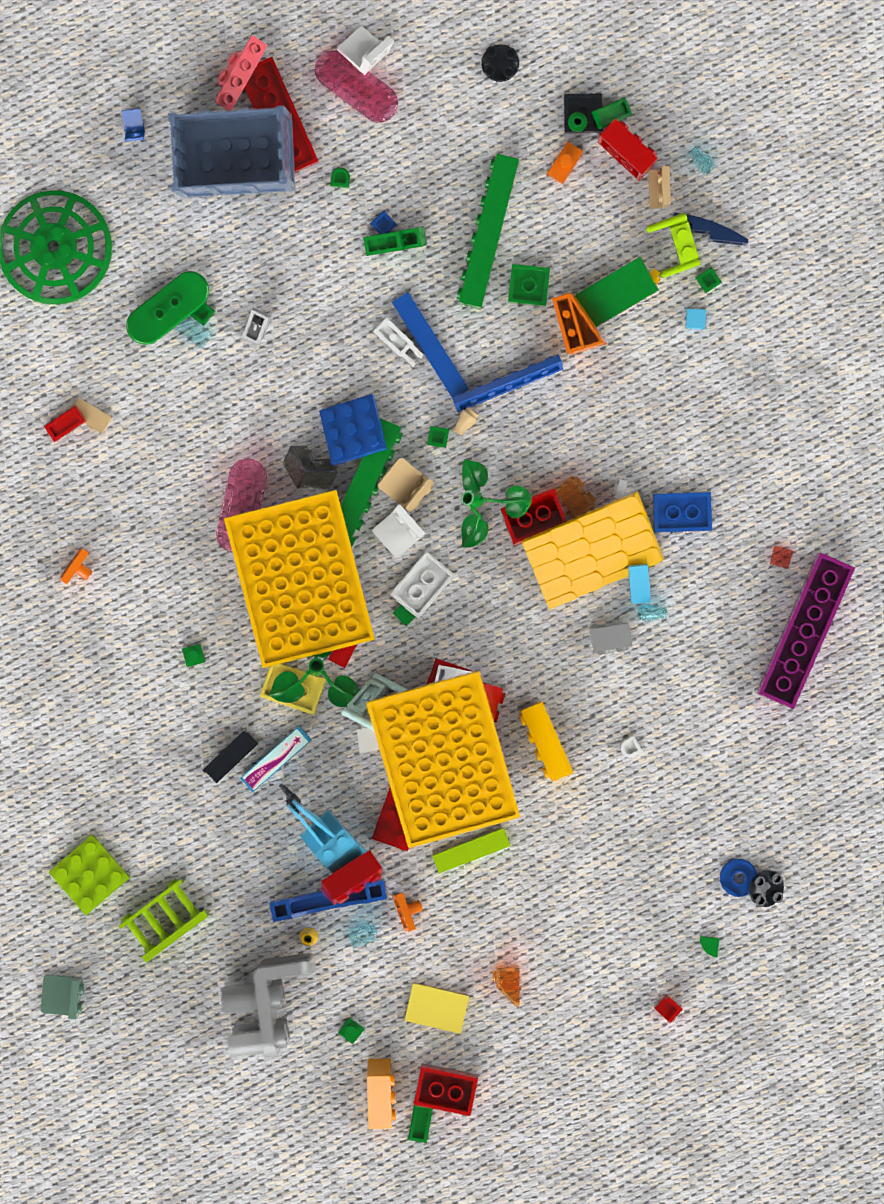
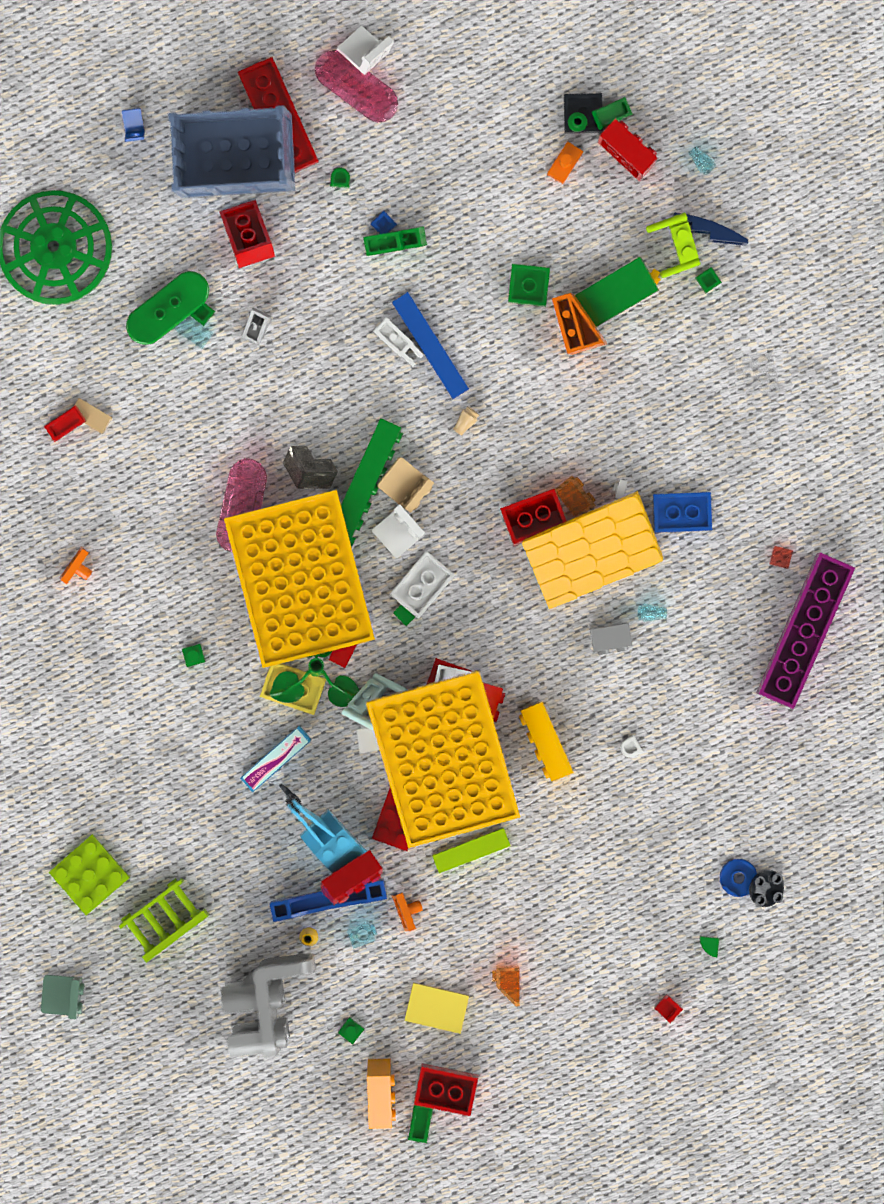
black panel [202,730,259,784] -> none
coral bracket [215,36,267,111] -> none
blue plate [319,394,387,466] -> none
green plate [427,426,449,448] -> none
blue plate [452,355,564,413] -> none
green brick [456,154,519,310] -> none
green plant [461,459,532,548] -> none
black dish [481,44,519,82] -> none
medium azure tile [628,564,651,604] -> none
tan bracket [648,166,671,209] -> none
medium azure tile [686,309,706,330] -> none
none -> red slope [219,200,275,268]

